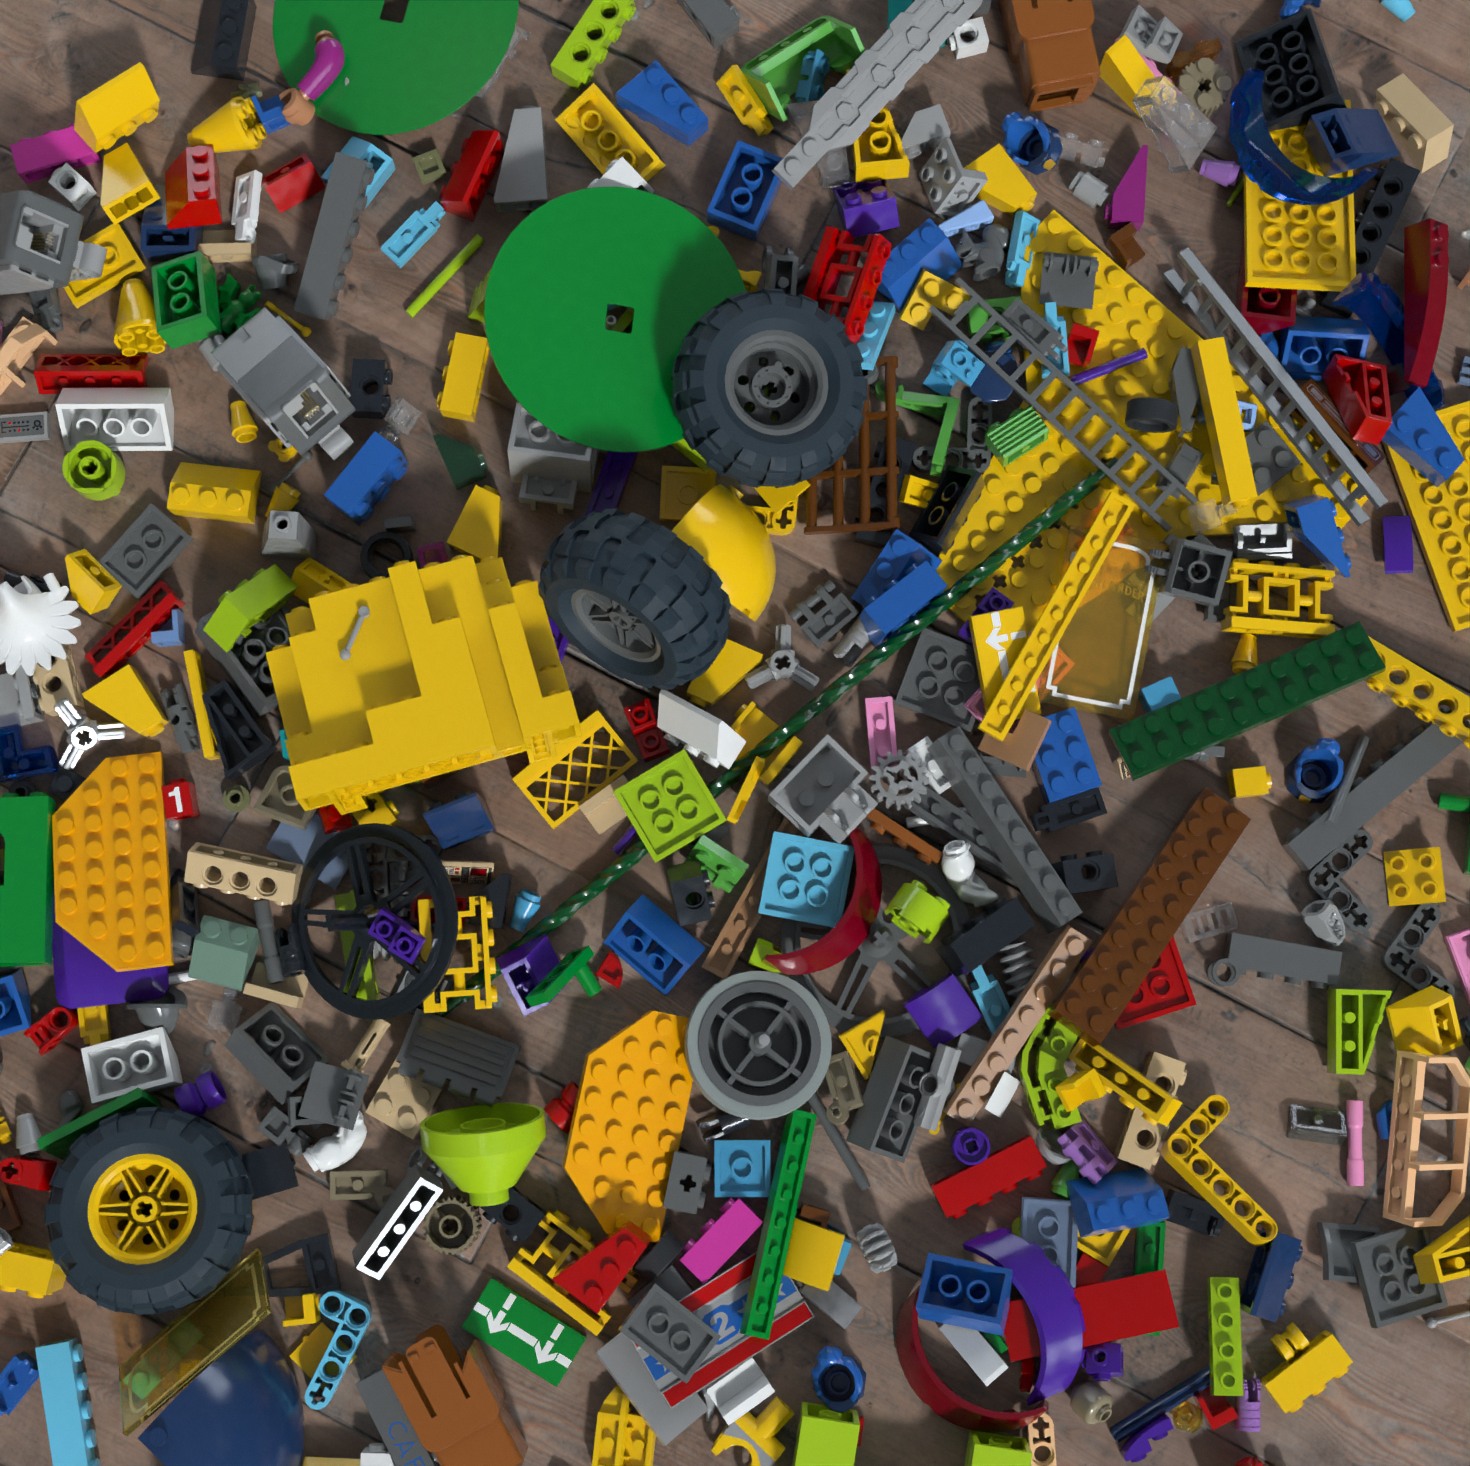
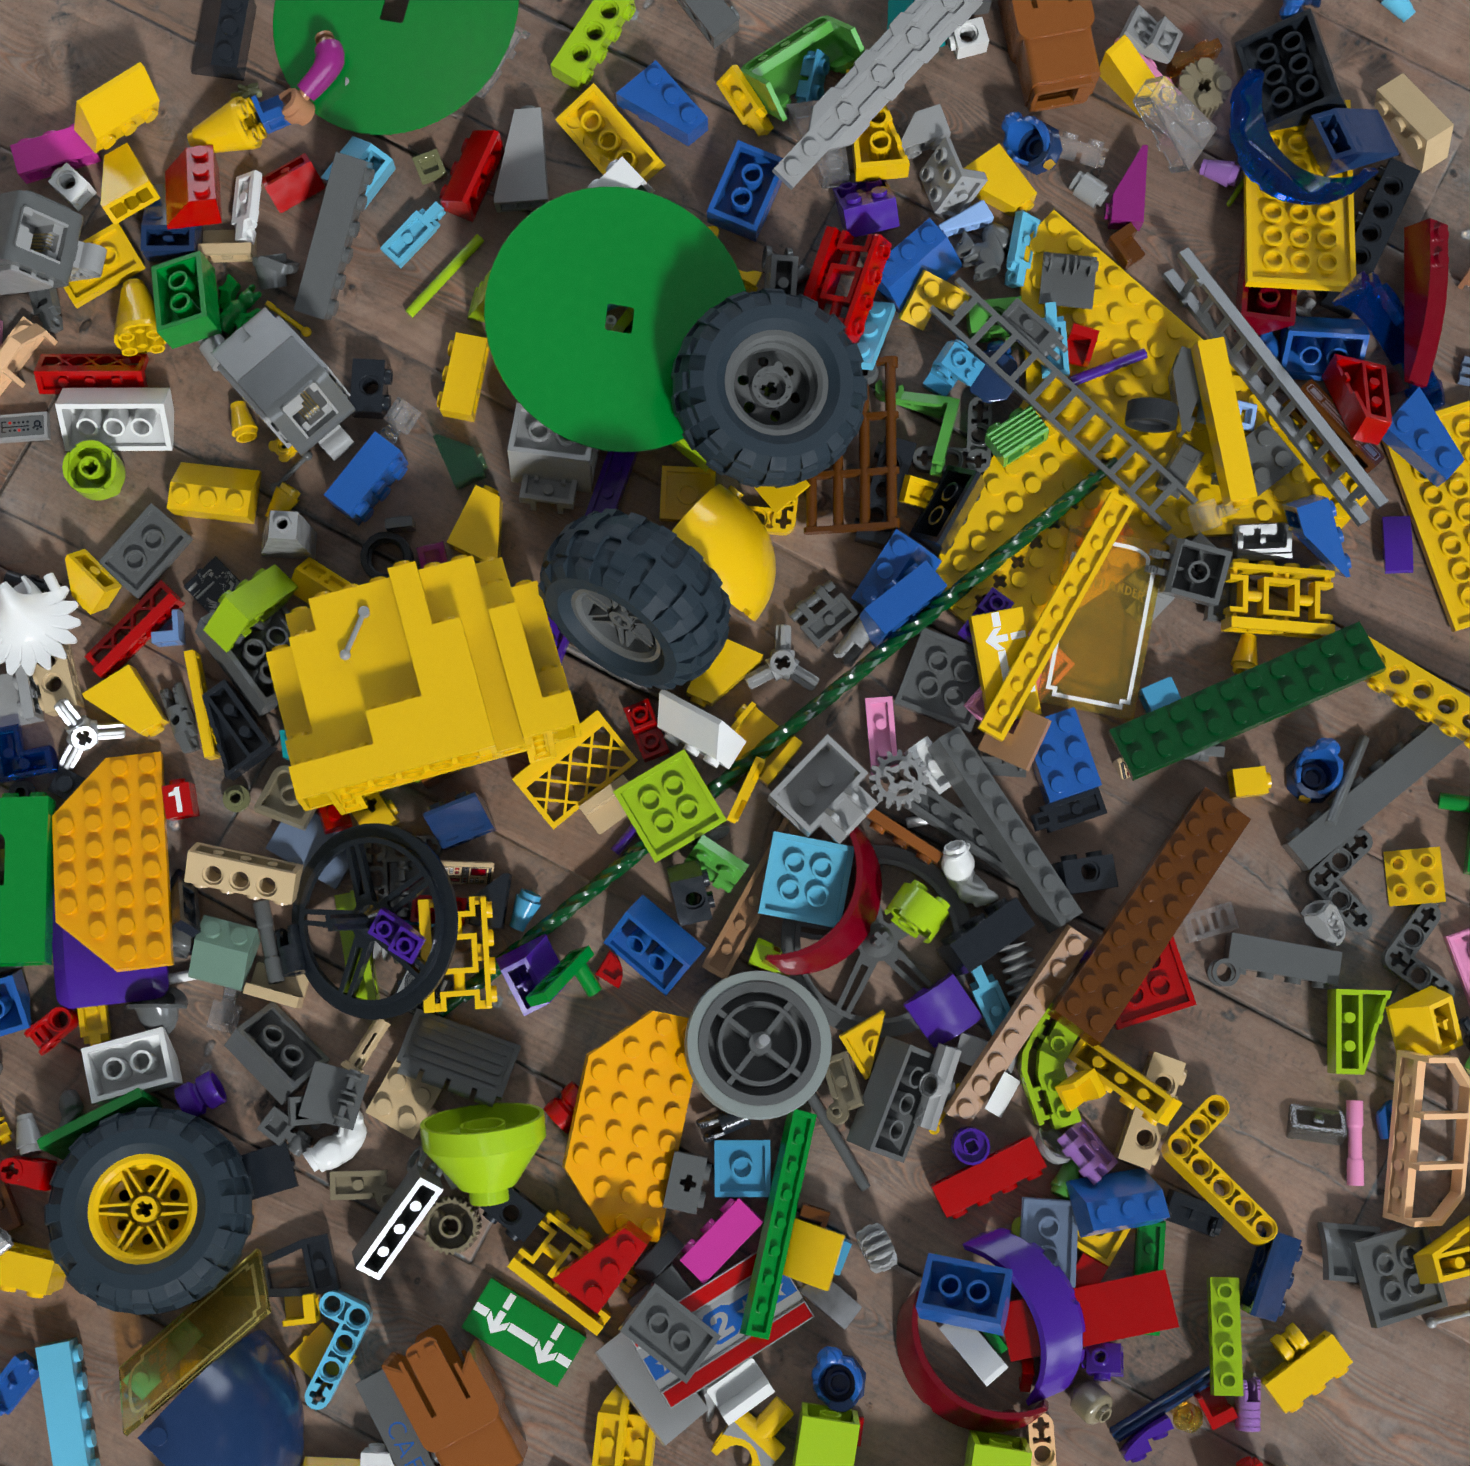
none -> piece [183,556,241,613]

